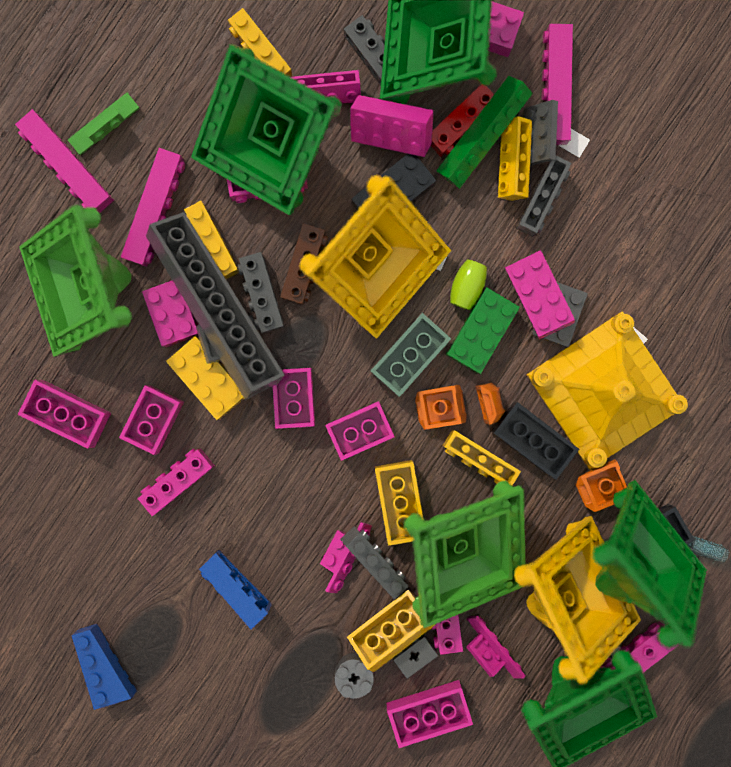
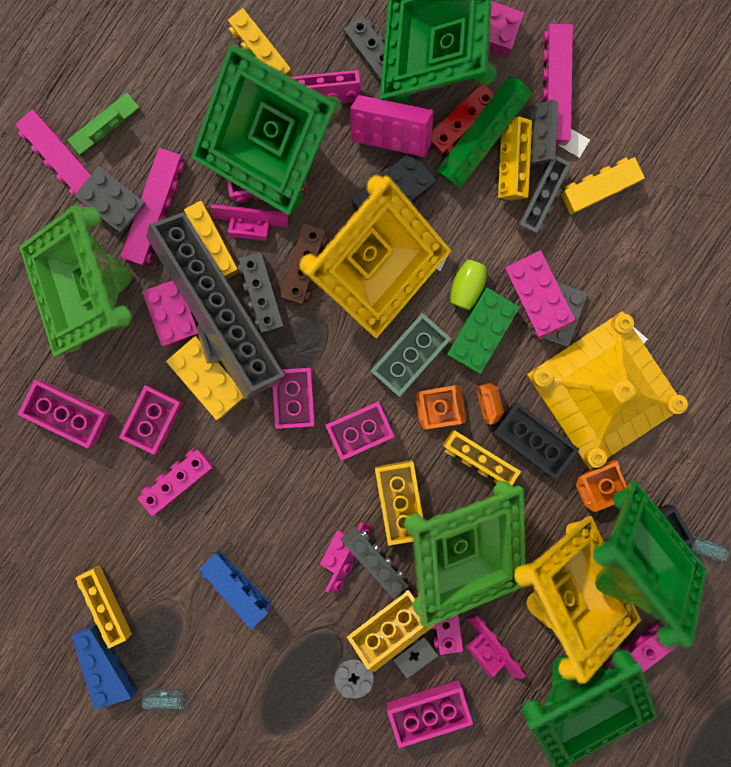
none -> dark grey plate [74,166,146,234]
none -> yellow brick [76,565,132,649]
none -> clear light blue brick [142,690,184,709]
none -> dark pink bracket [211,204,289,241]
none -> yellow brick [561,157,645,215]

